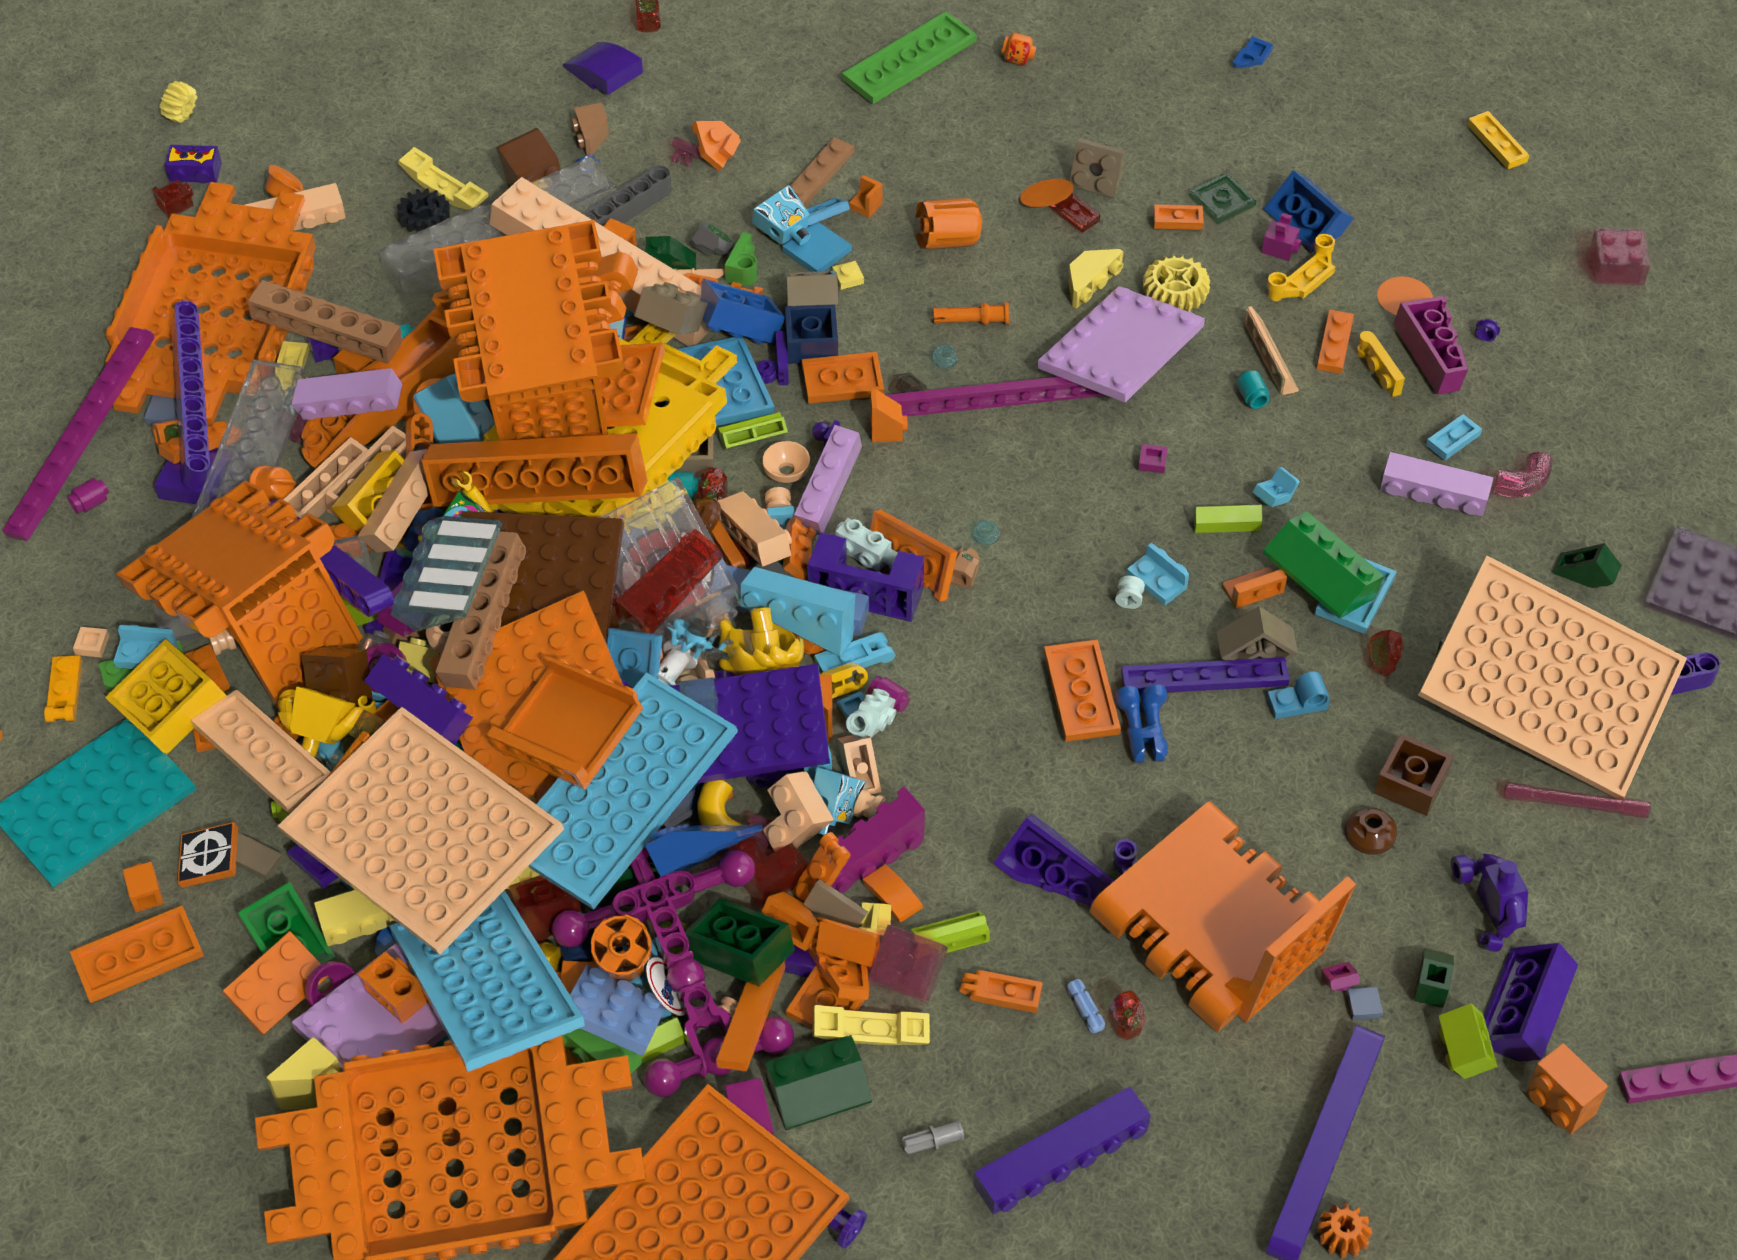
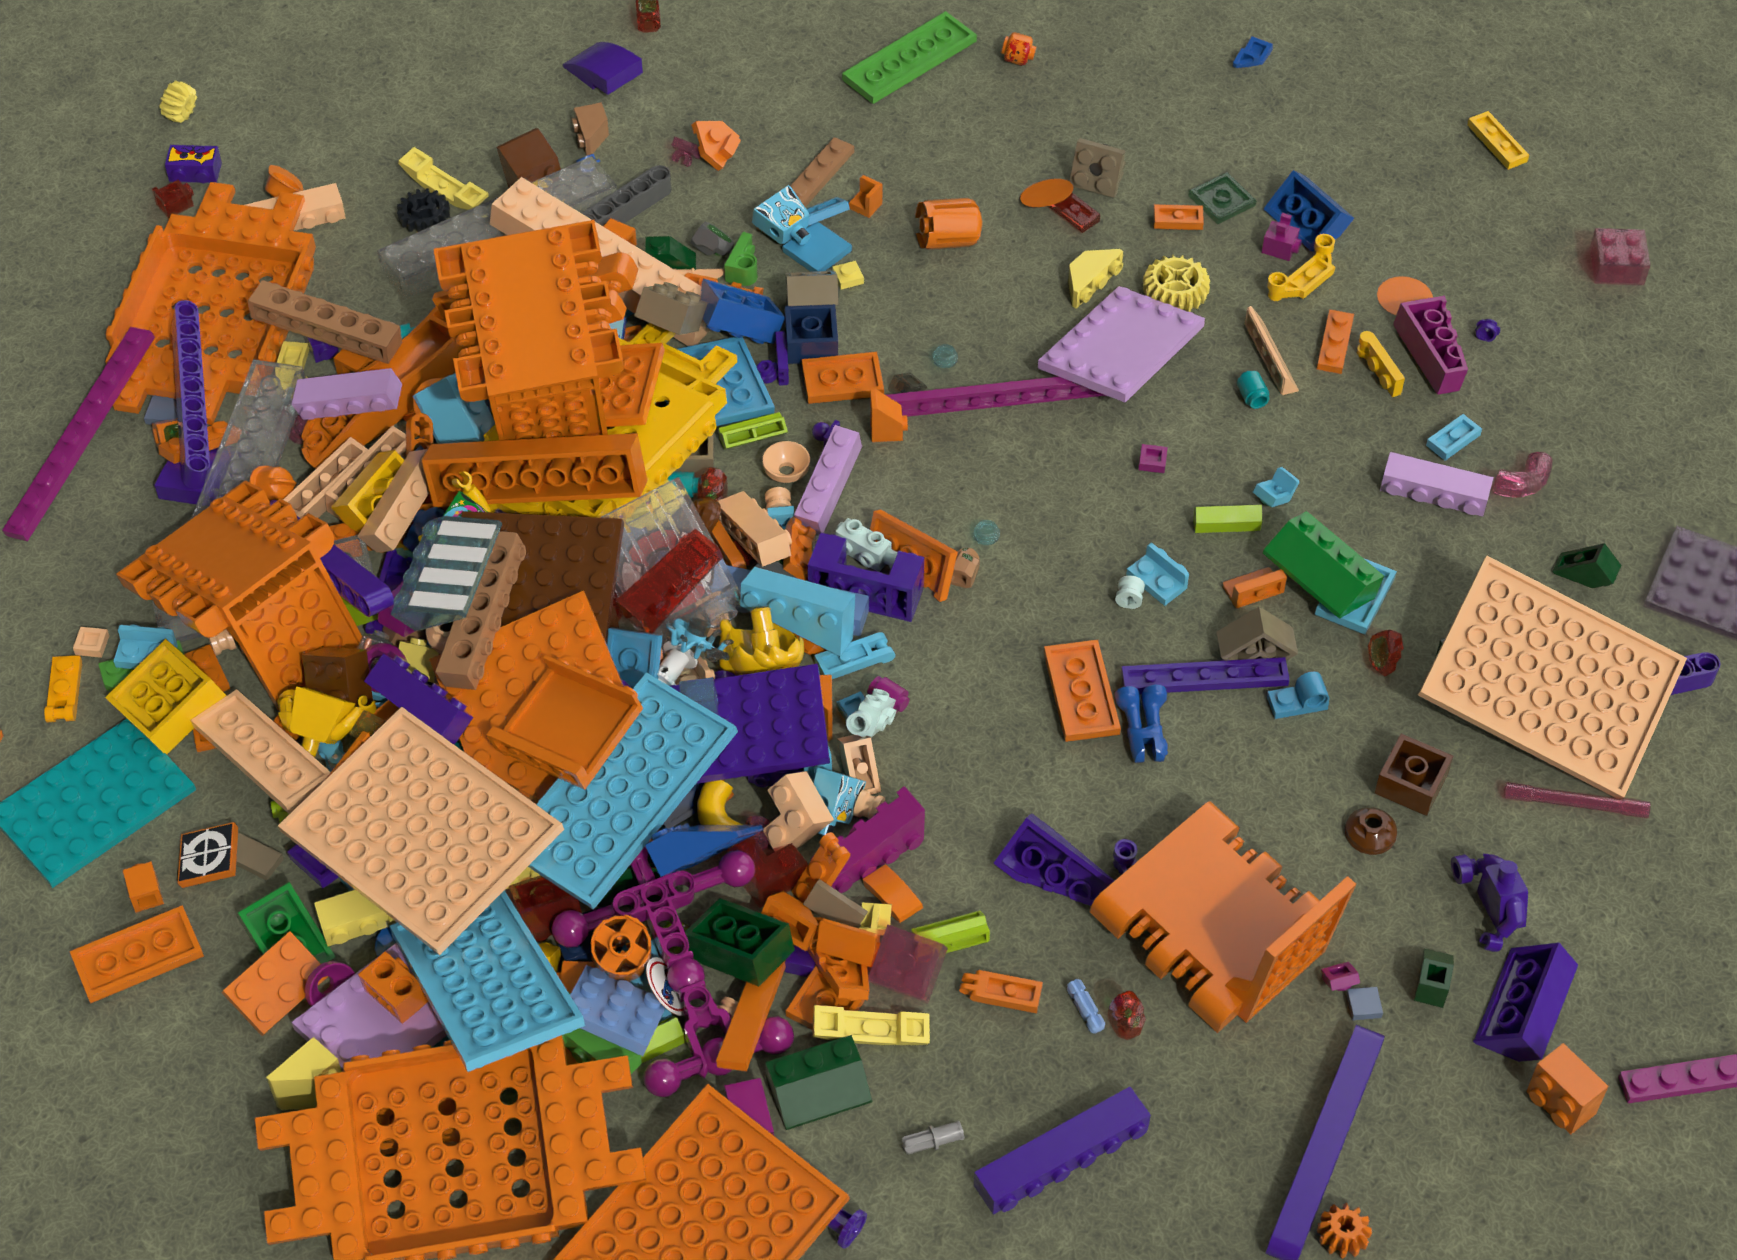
magenta brick [67,478,109,514] -> none
yellow beam [820,662,868,698] -> none
orange pin [934,302,1009,325] -> none
lime brick [1438,1003,1498,1079] -> none

